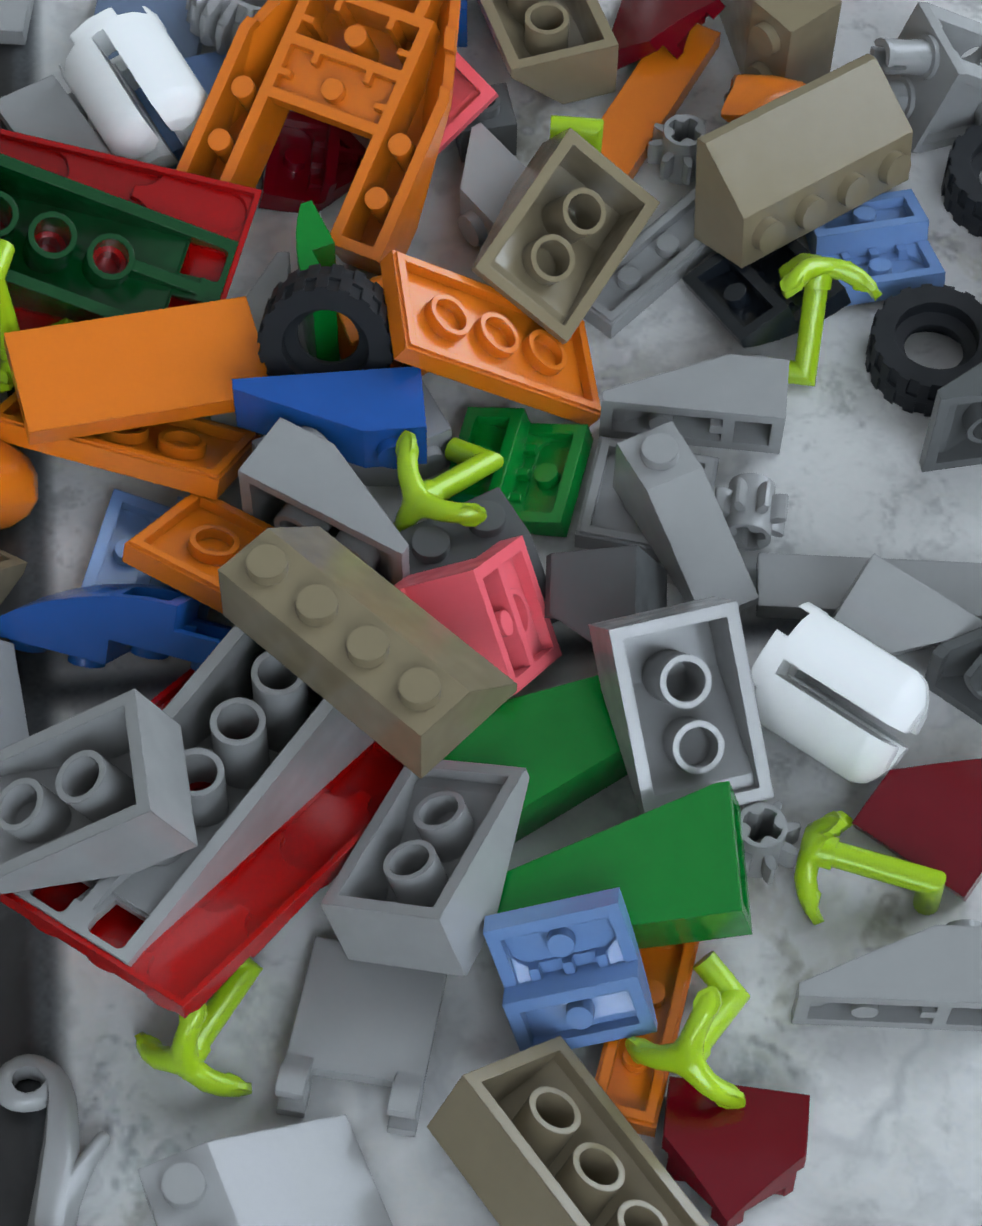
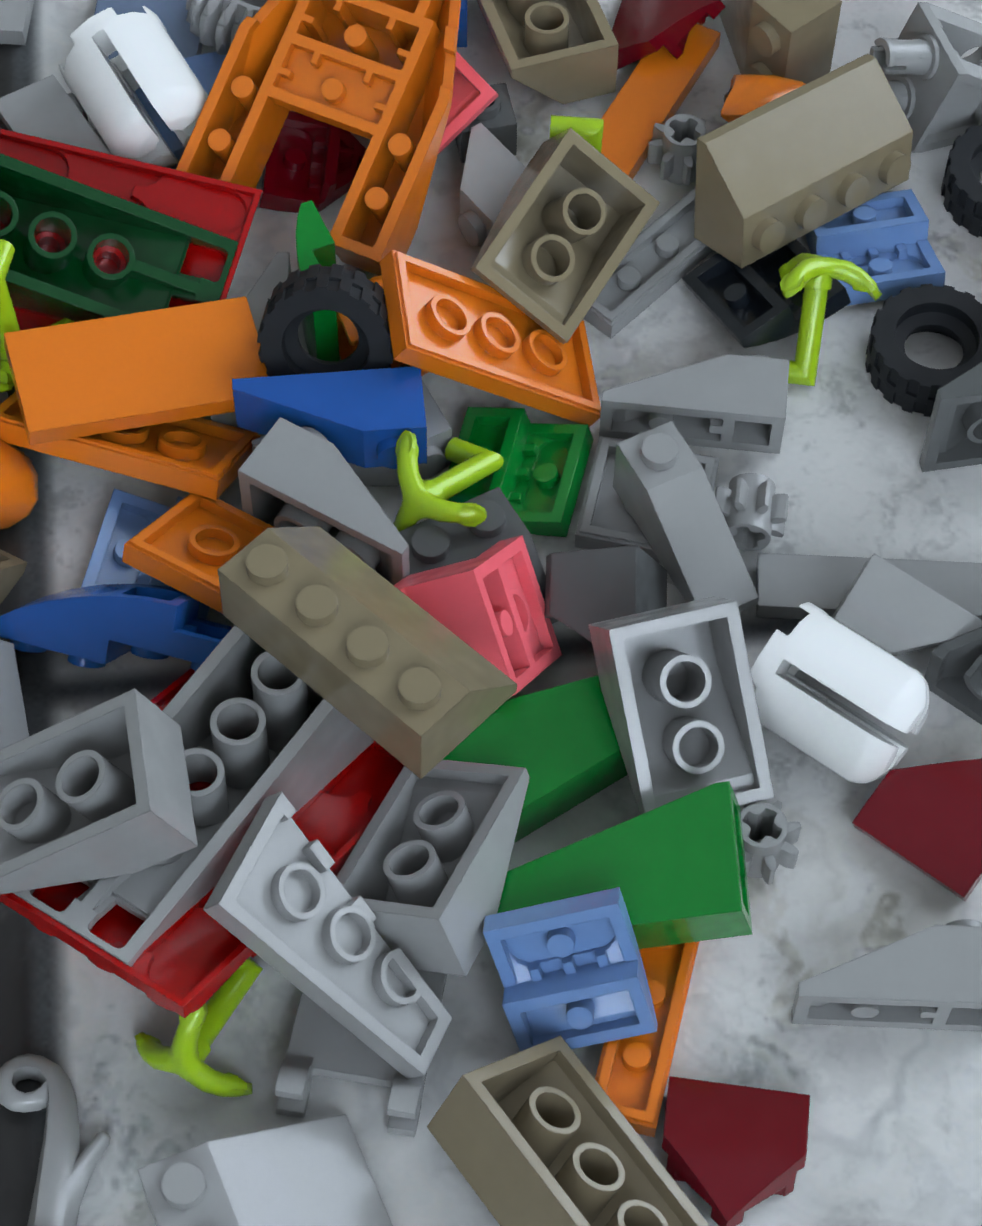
lime piece [625,951,750,1109] -> none
lime piece [794,810,946,925] -> none
none -> light grey wing [203,791,452,1079]

